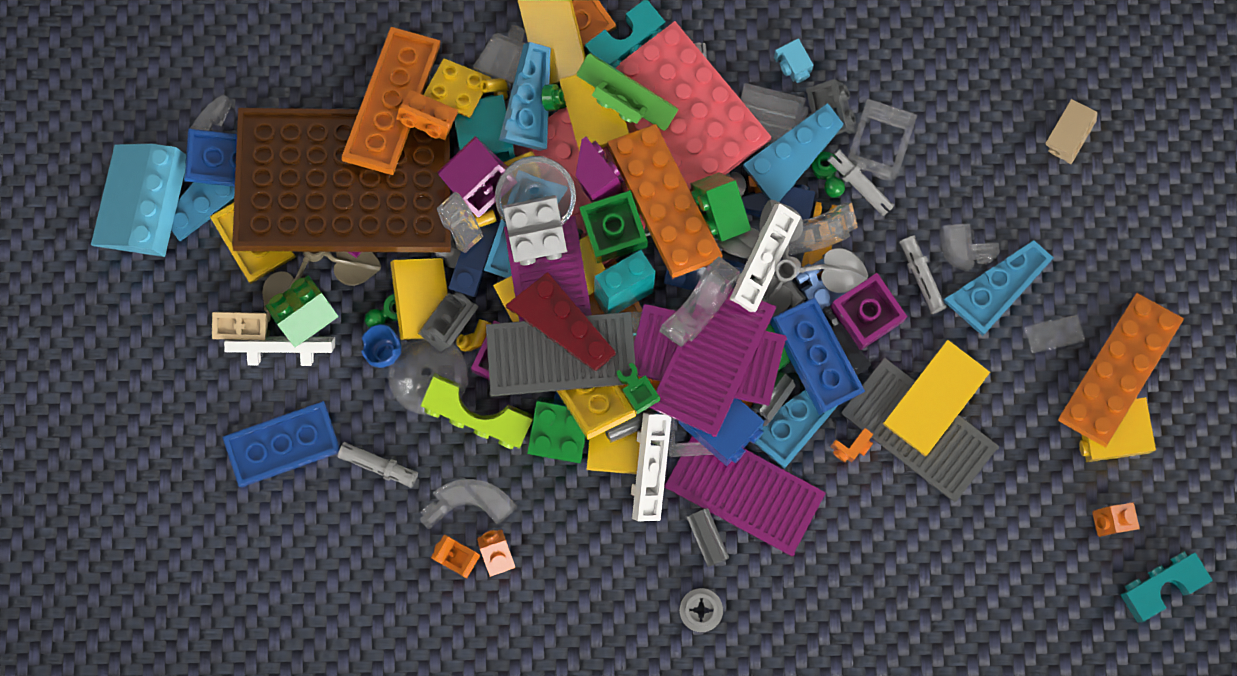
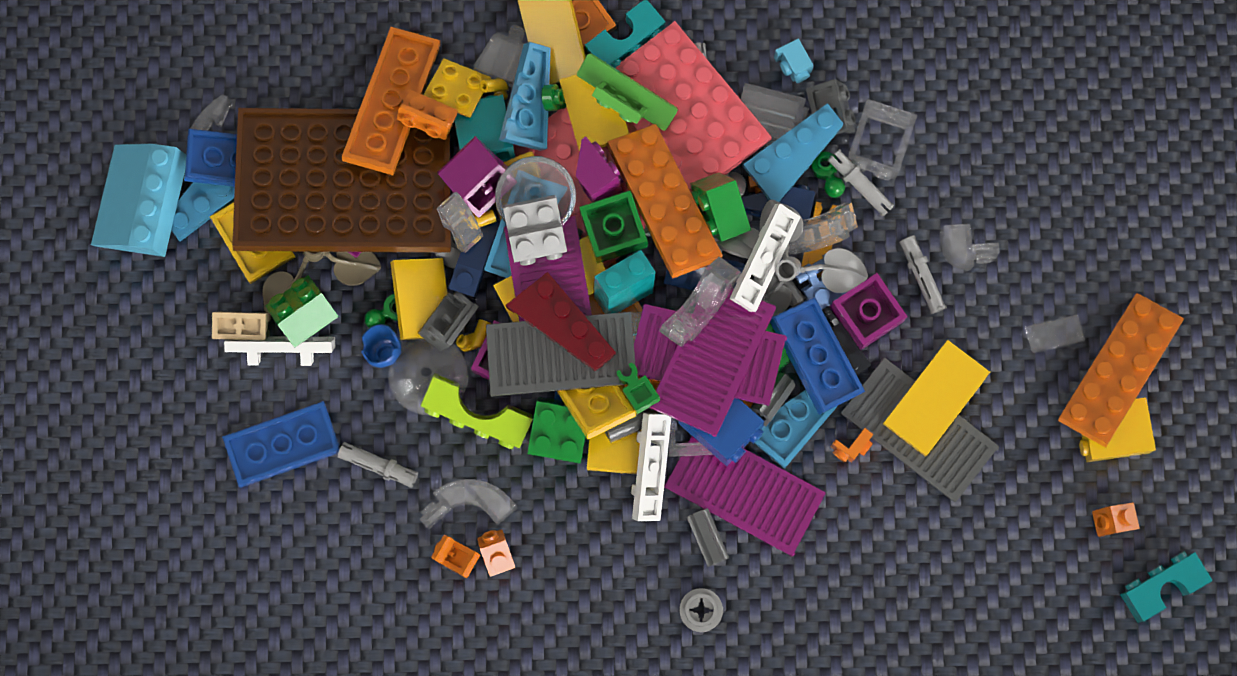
dark azure wing [943,241,1054,336] -> none
tan hinge [1046,99,1097,164] -> none

